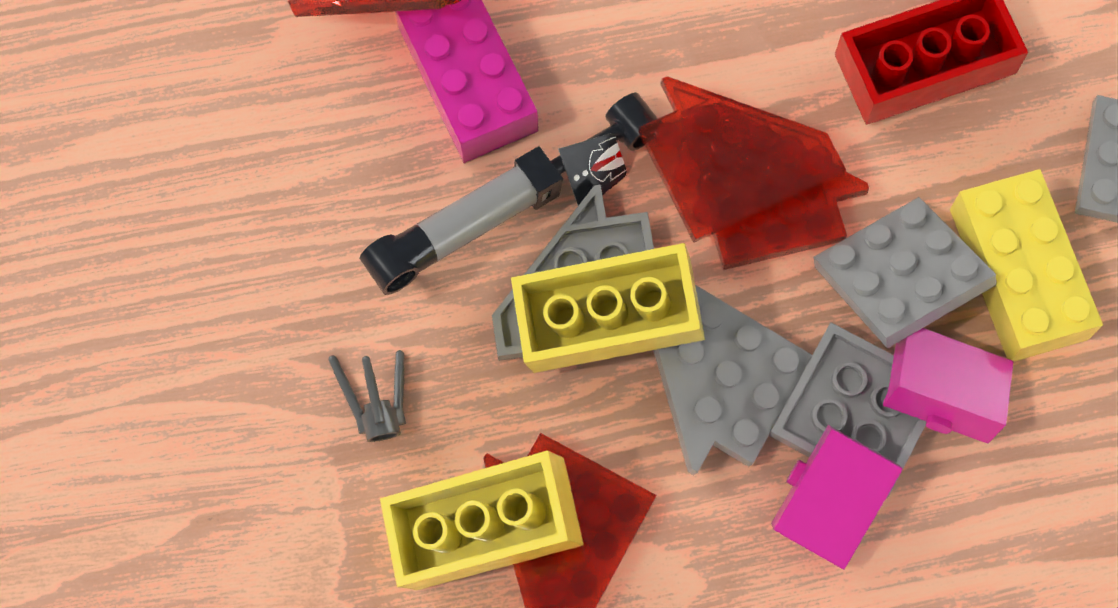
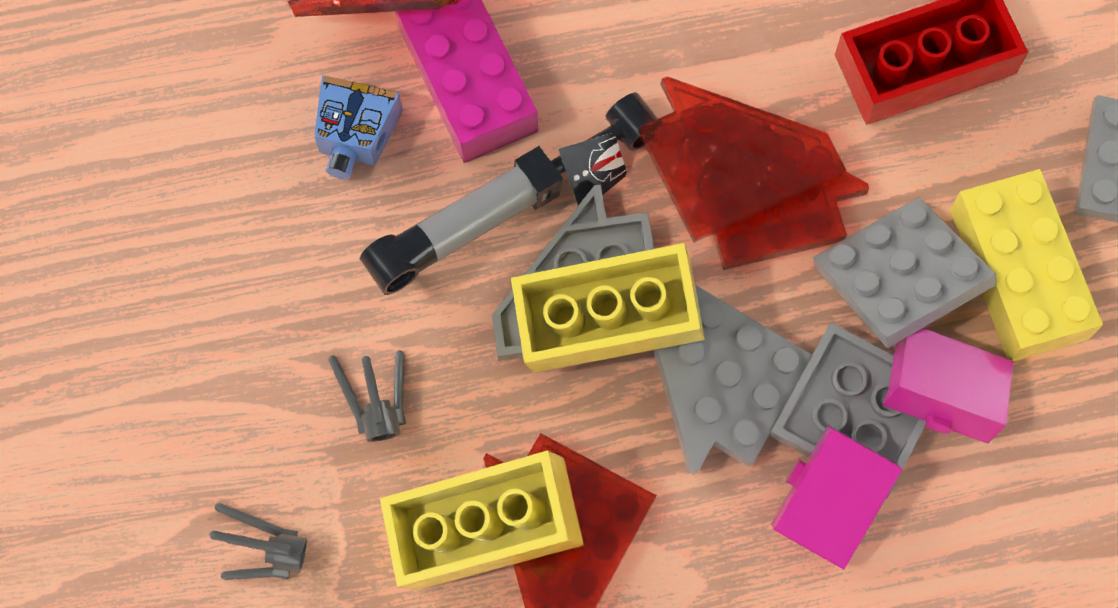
none -> dark grey plant [209,503,307,580]
none -> medium blue torso [315,75,403,179]

